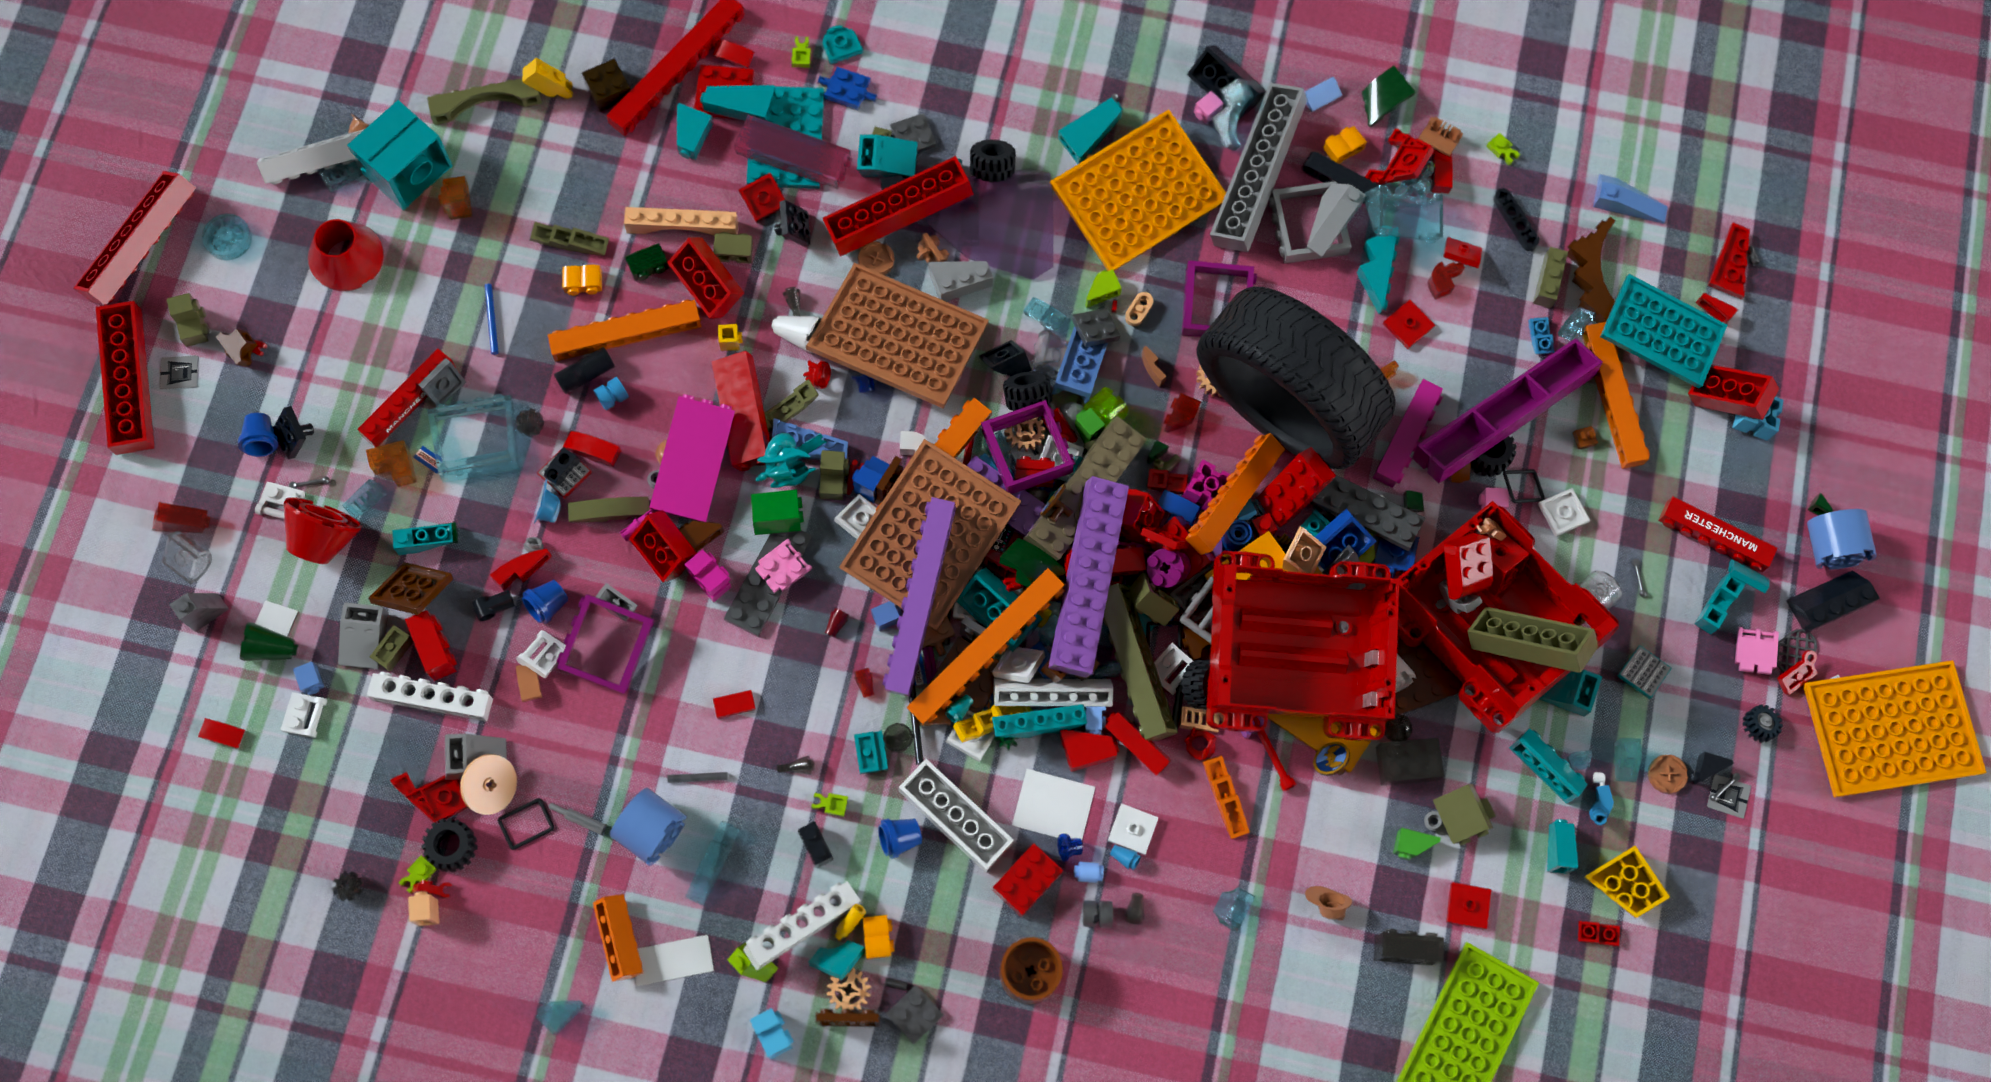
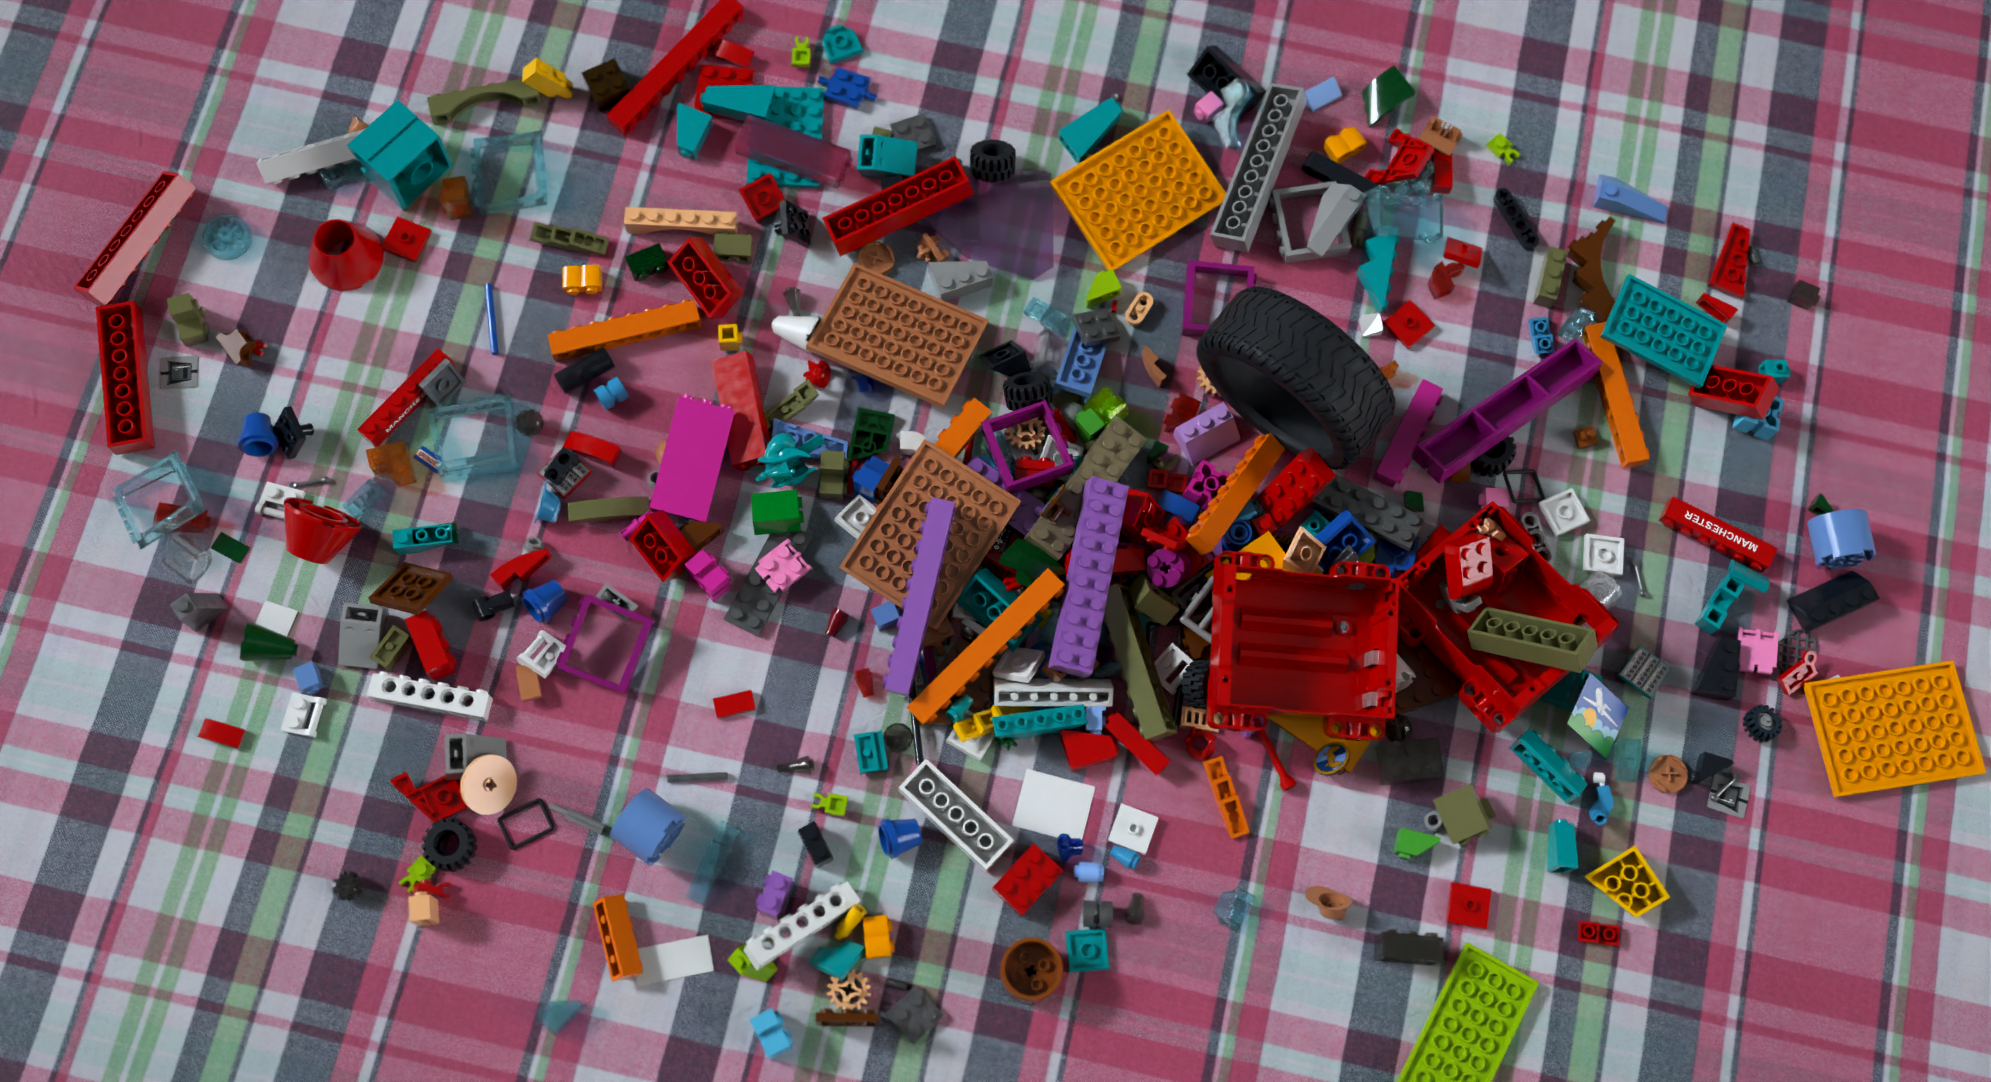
none -> clear light blue windscreen [112,450,205,550]
none -> dark green sticker [211,532,250,563]
none -> red plate [381,216,432,263]
none -> clear light blue windscreen [470,131,548,216]
none -> medium lavender brick [756,870,794,921]
none -> dark green slope [847,407,895,461]
none -> teal tile [1065,928,1109,973]
none -> lavender slope [1173,402,1241,466]
none -> dark tan pin [1351,211,1368,249]
none -> white slope [1359,313,1383,337]
none -> red slope [1416,524,1451,558]
none -> light grey beam [1519,512,1552,562]
none -> sticker [1567,673,1629,759]
none -> white plate [1583,533,1624,577]
none -> black wedge [1690,637,1741,701]
none -> teal brick [1758,360,1791,384]
none -> clear smoke brick [1787,279,1820,311]

